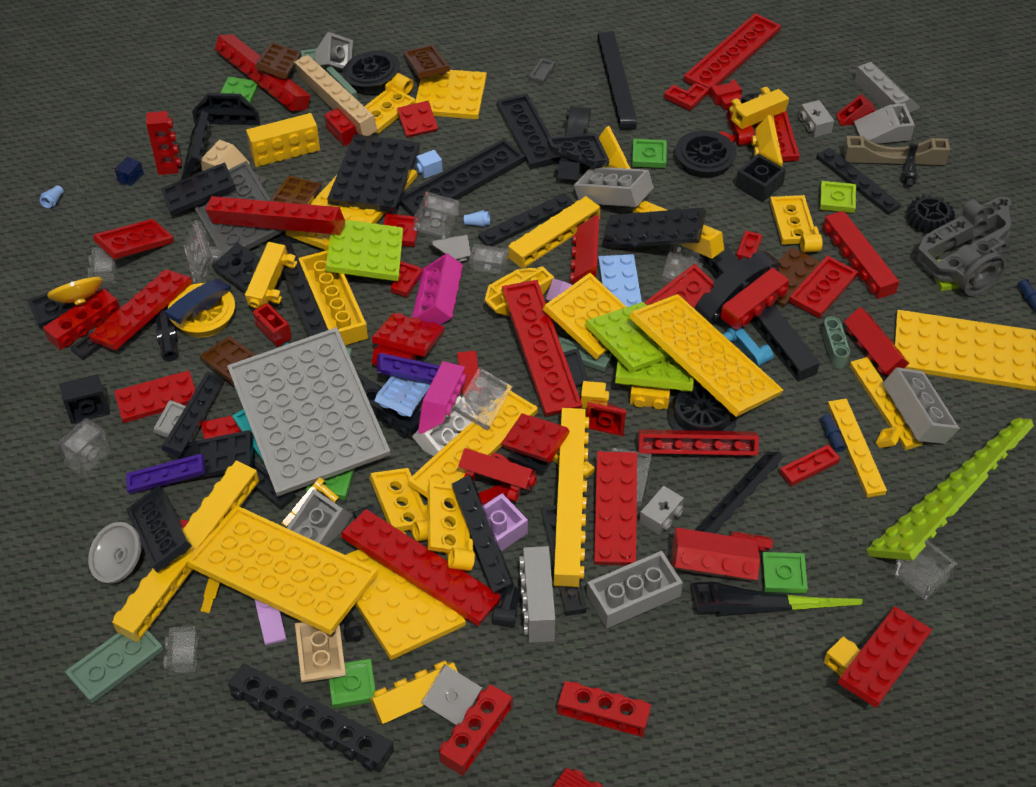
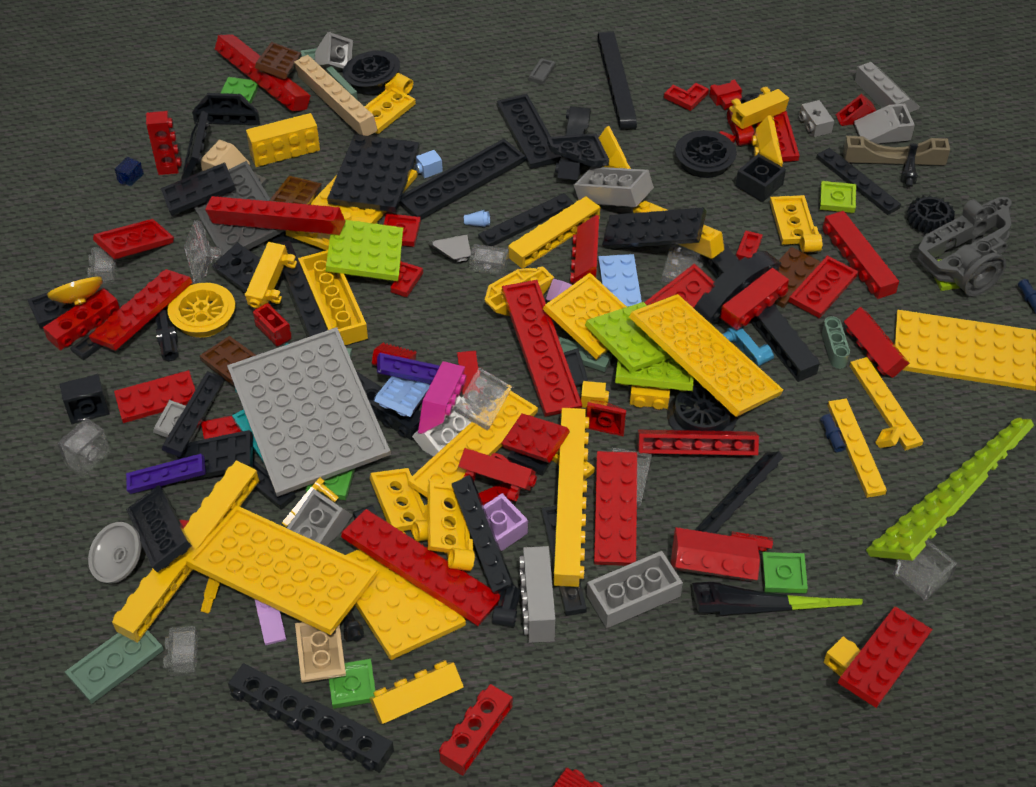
light blue cone [40,185,64,208] -> none
dark blue slope [165,279,231,324] -> none
red brick [324,108,356,146] -> none
red plate [372,313,445,357] -> none
red plate [397,100,438,138] -> none
reddish brown plate [403,45,450,79] -> none
dark pink slope [412,253,463,325] -> none
clear brick [414,192,459,239] -> none
yellow plate [415,70,487,119] -> none
light grey plate [421,664,482,725] -> none
red brick [557,681,651,738] -> none
bright green plate [632,139,667,168] -> none
light grey brick [639,486,684,535] -> none
red plate [683,13,781,93] -> none
red plate [779,444,840,486] -> none
light grey brick [883,367,960,444] -> none

